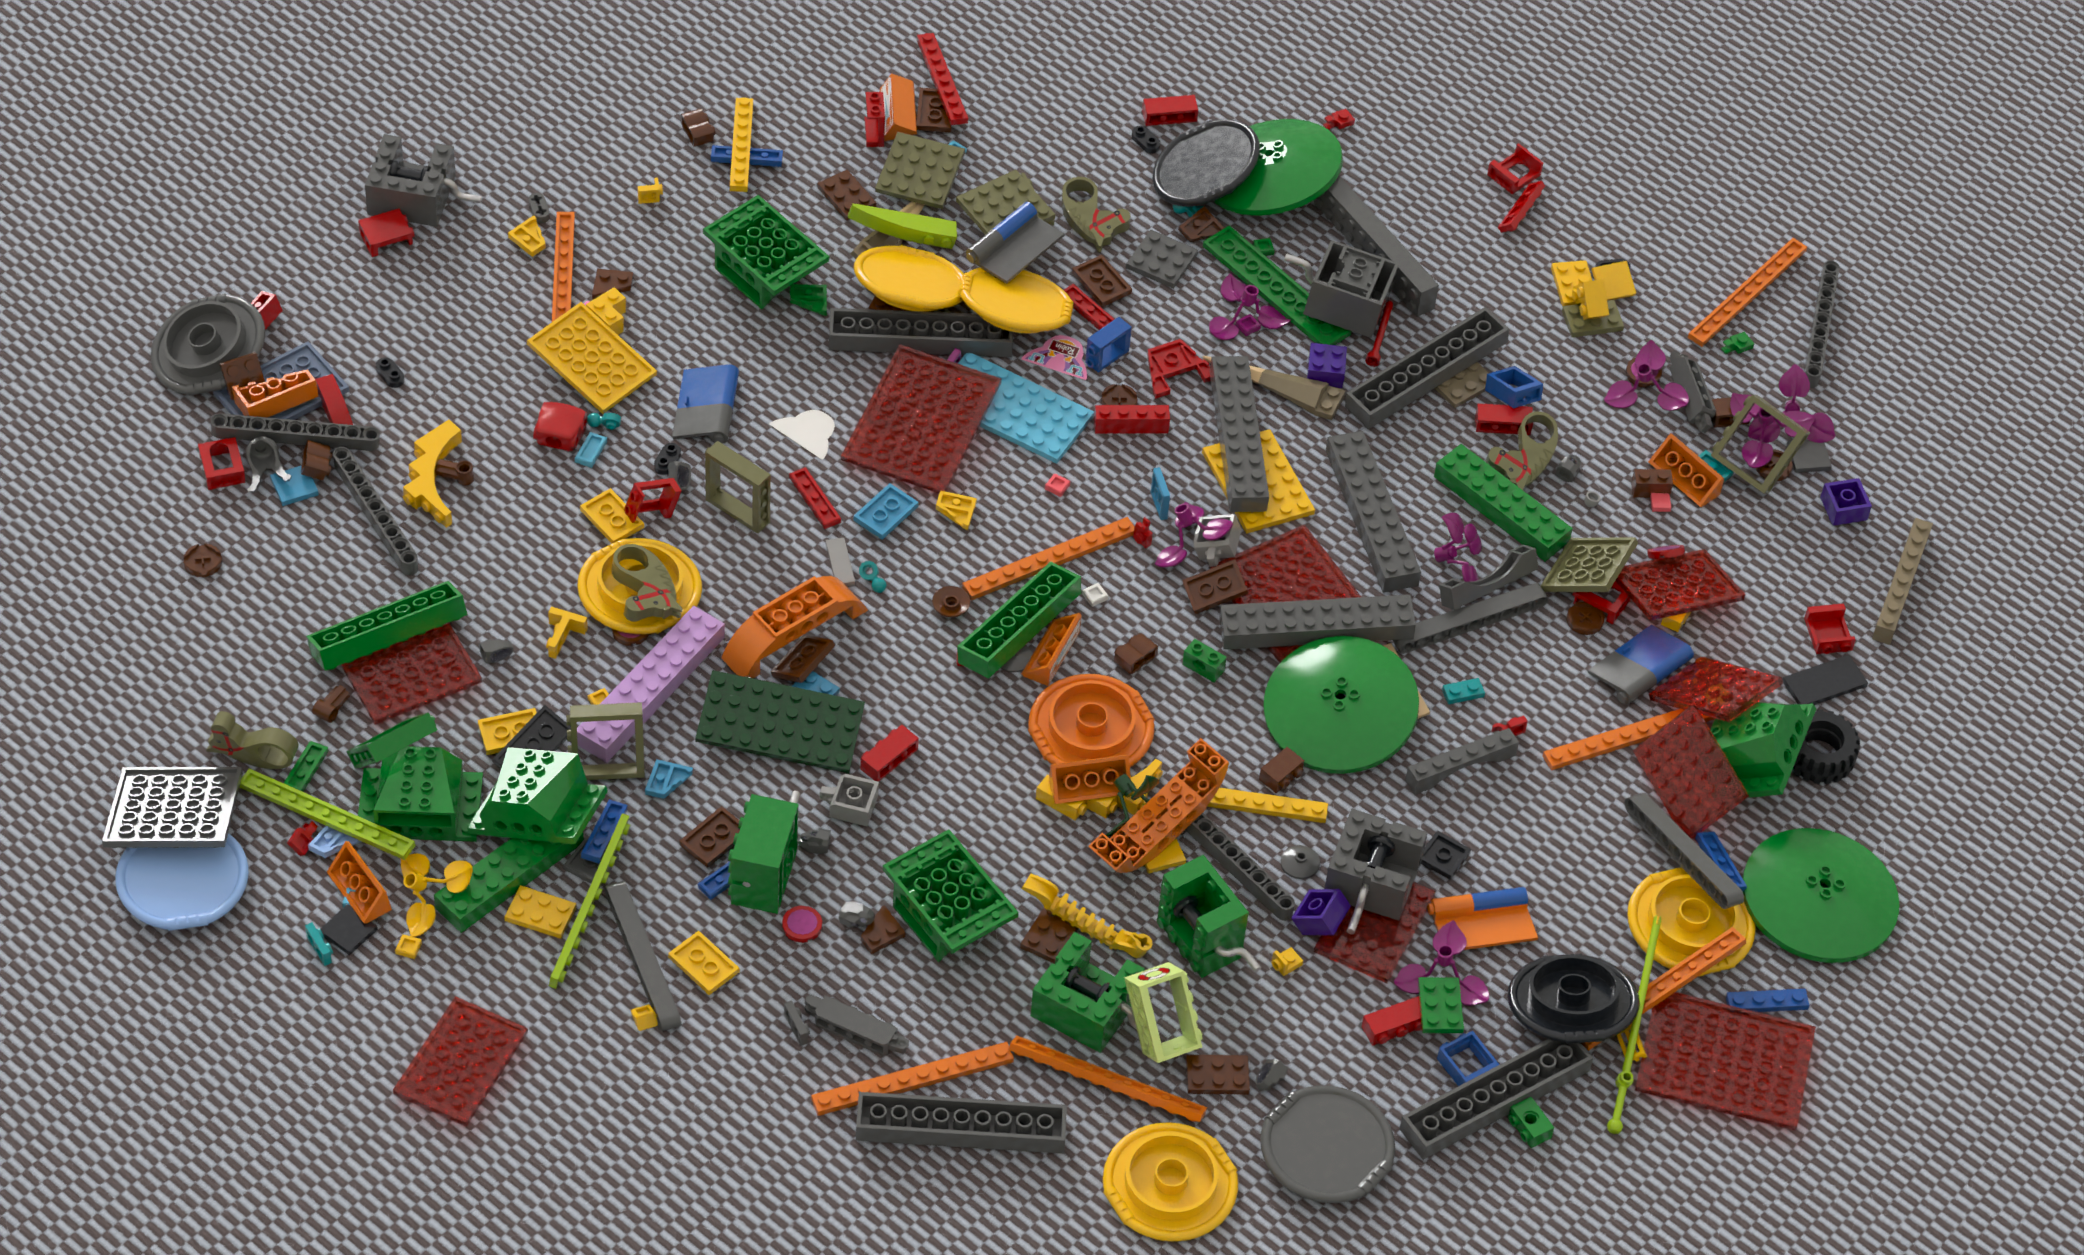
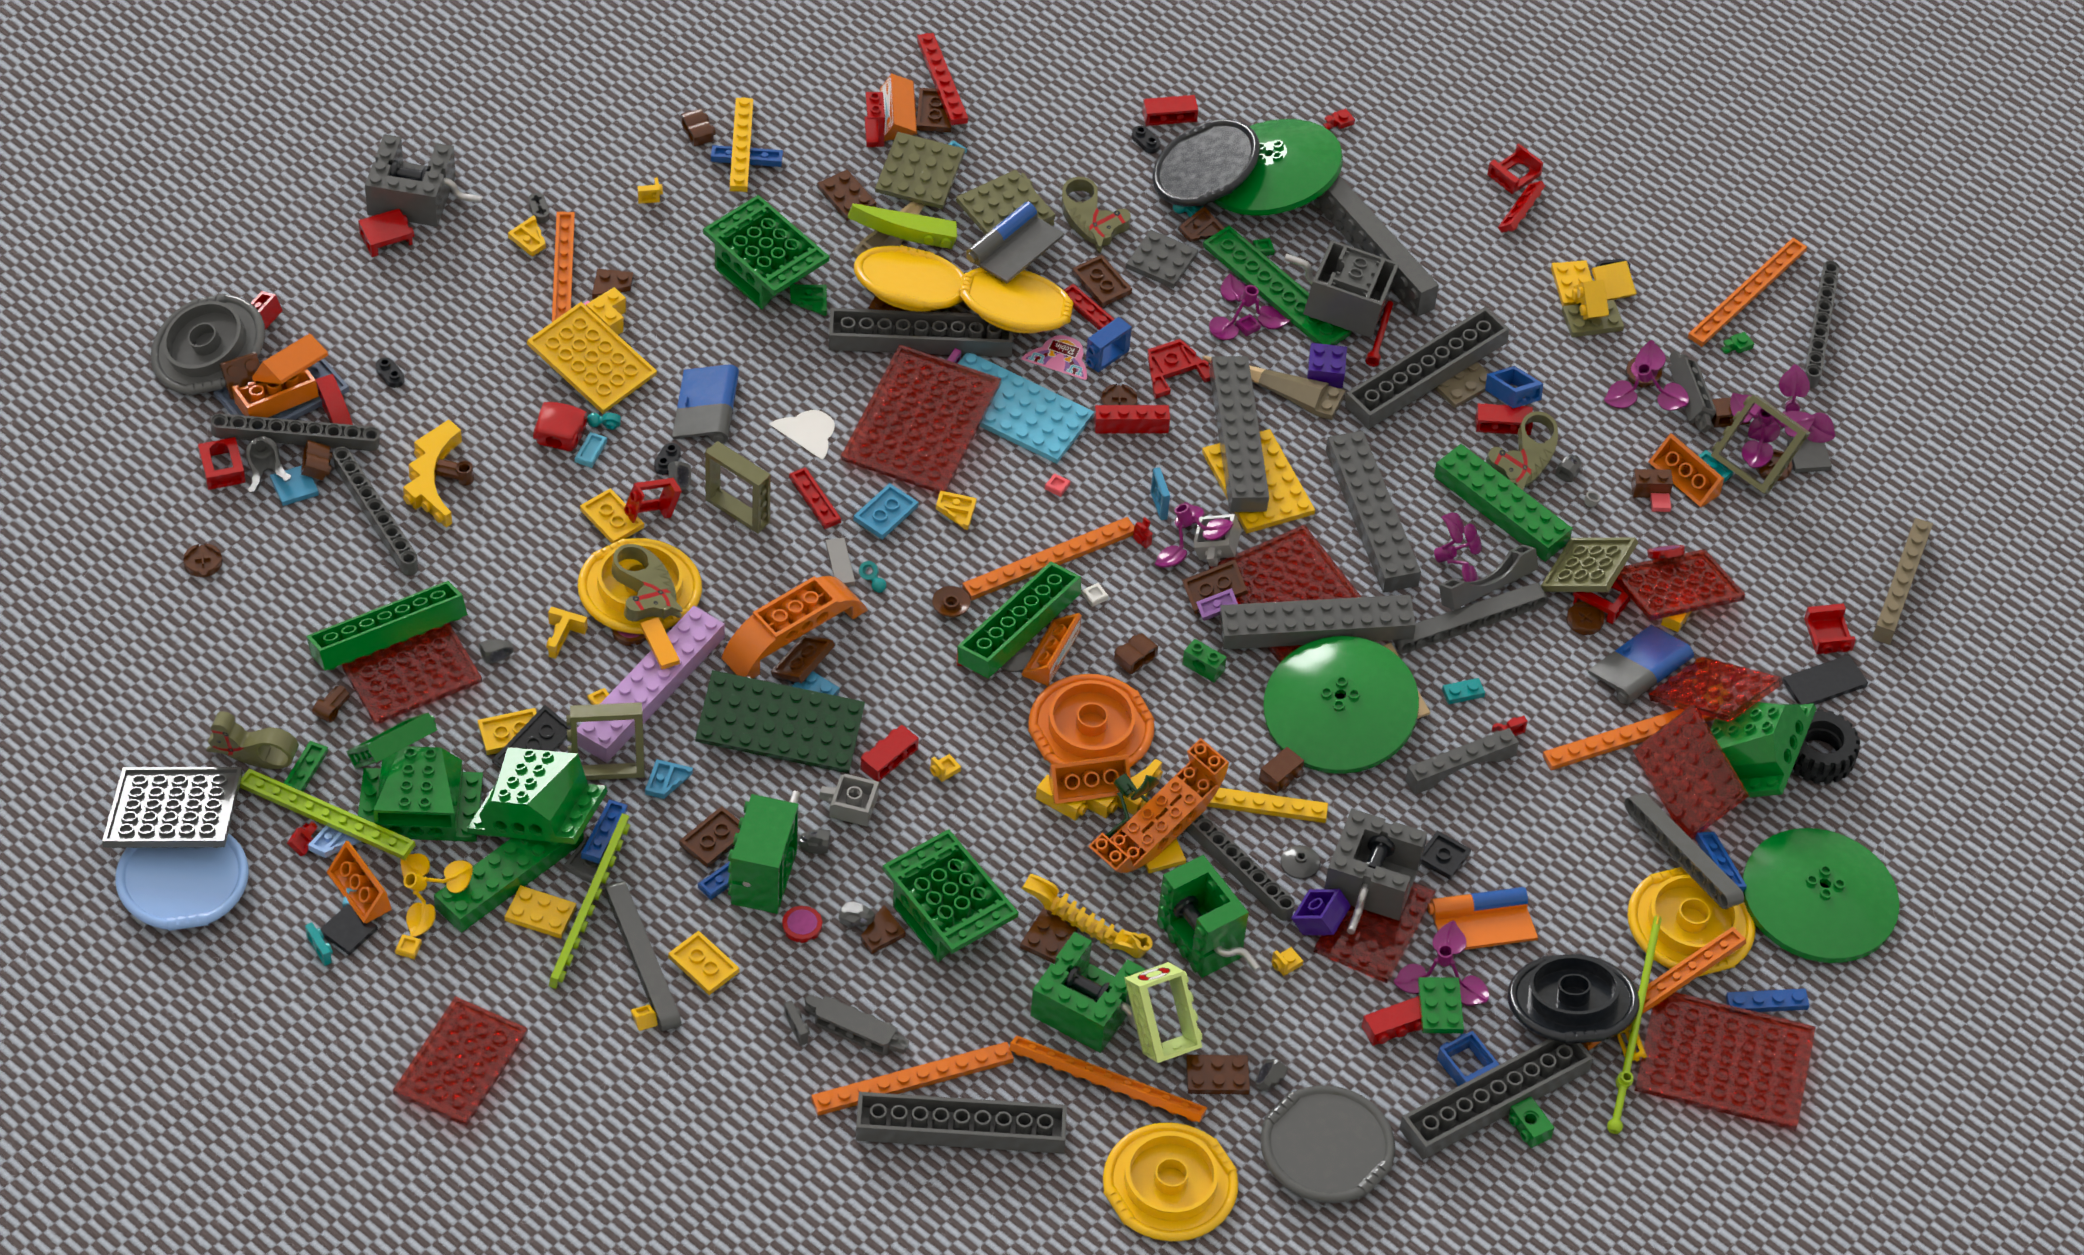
dark purple brick [1820,478,1872,526] -> none
none -> orange slope [252,333,329,384]
none -> light orange tile [640,617,680,670]
none -> yellow bracket [930,754,961,782]
none -> medium lavender plate [1196,588,1238,621]

